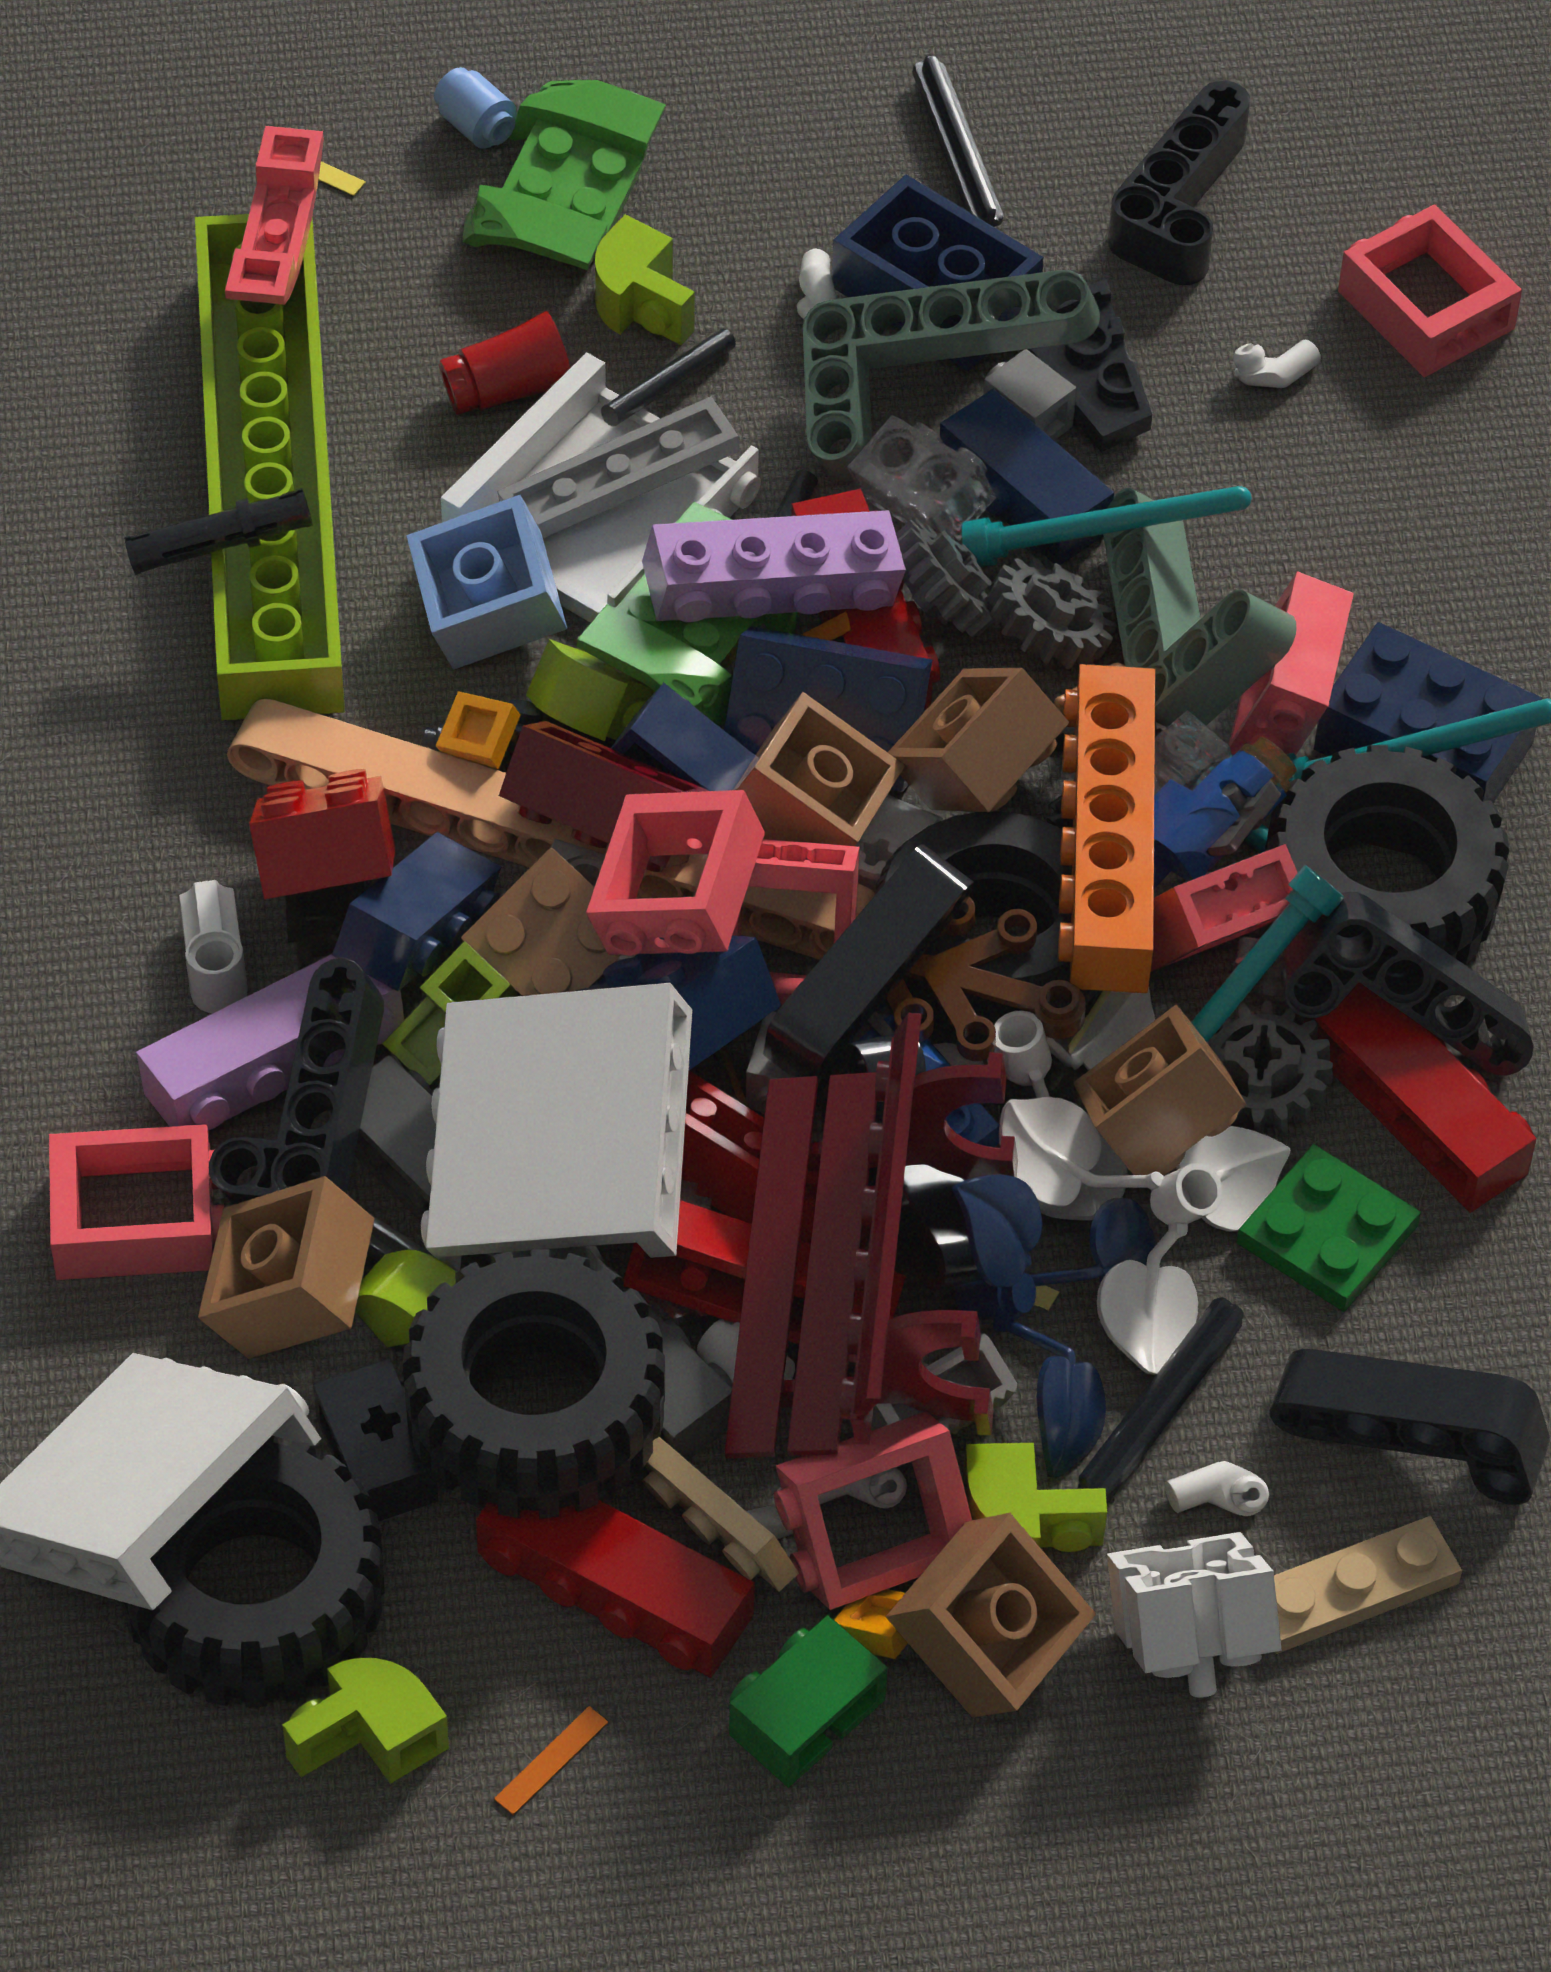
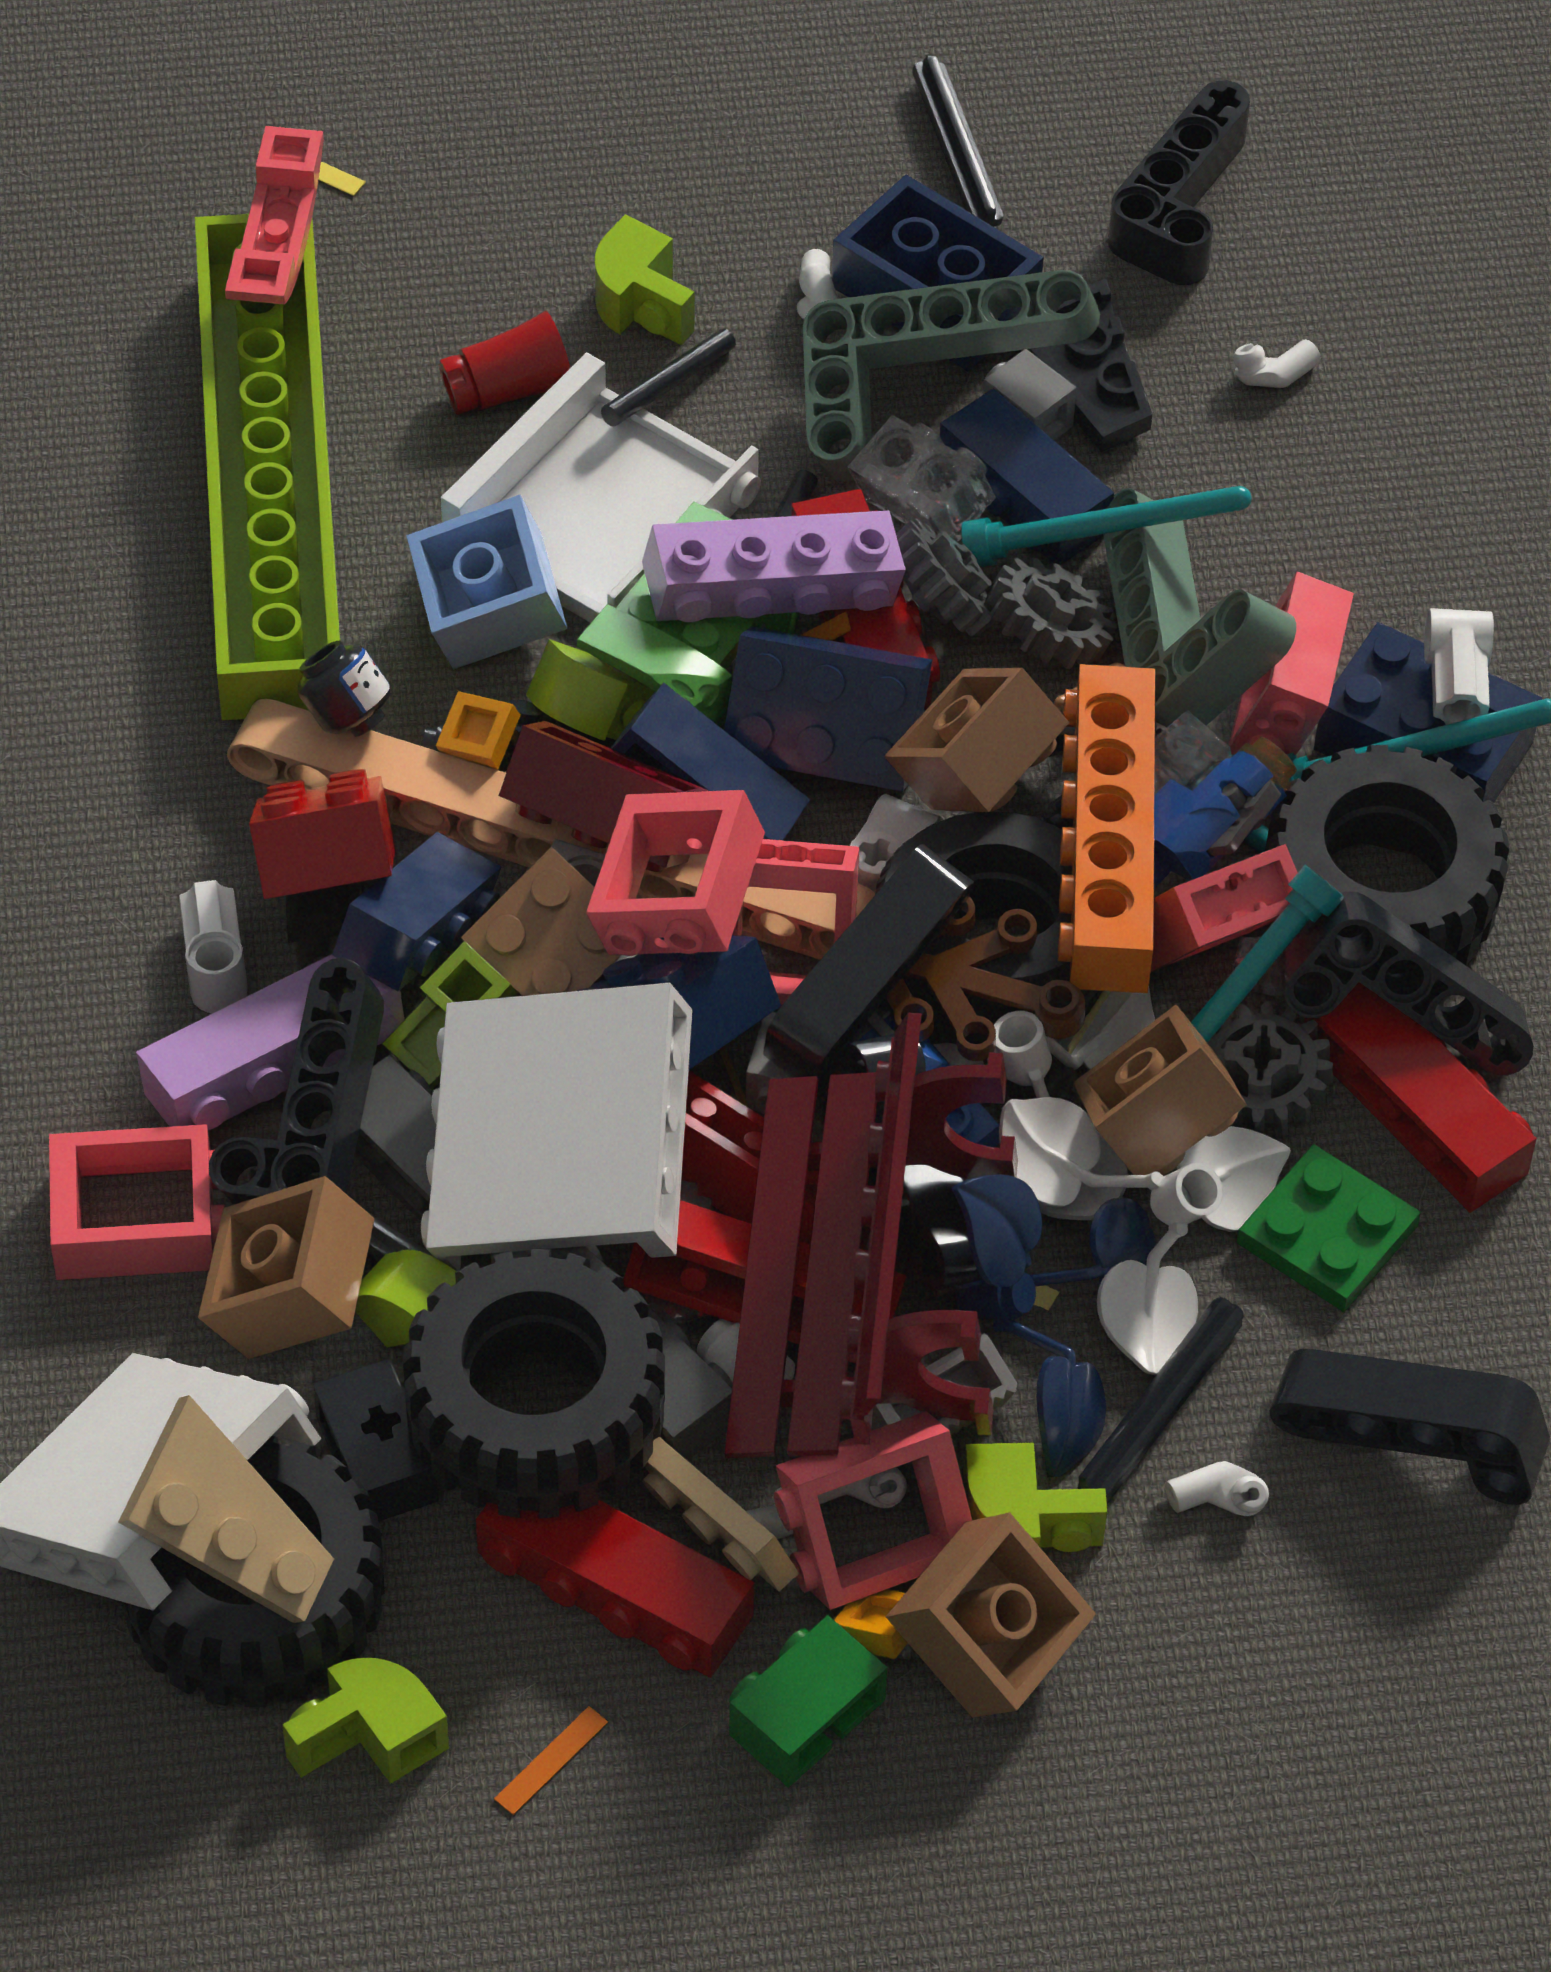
black pin [124,488,313,575] -> none
light blue brick [434,67,517,148] -> none
bright green piece [463,80,666,270] -> none
light grey plate [497,396,740,539] -> none
medium nougat brick [733,692,905,846] -> none
white brick [1107,1532,1282,1698] -> none
tan plate [1274,1516,1462,1654] -> none
coral window [1338,204,1522,378] -> none
none -> tan wing [118,1395,334,1623]
none -> black head [298,641,390,737]
none -> white piece [1424,608,1494,725]

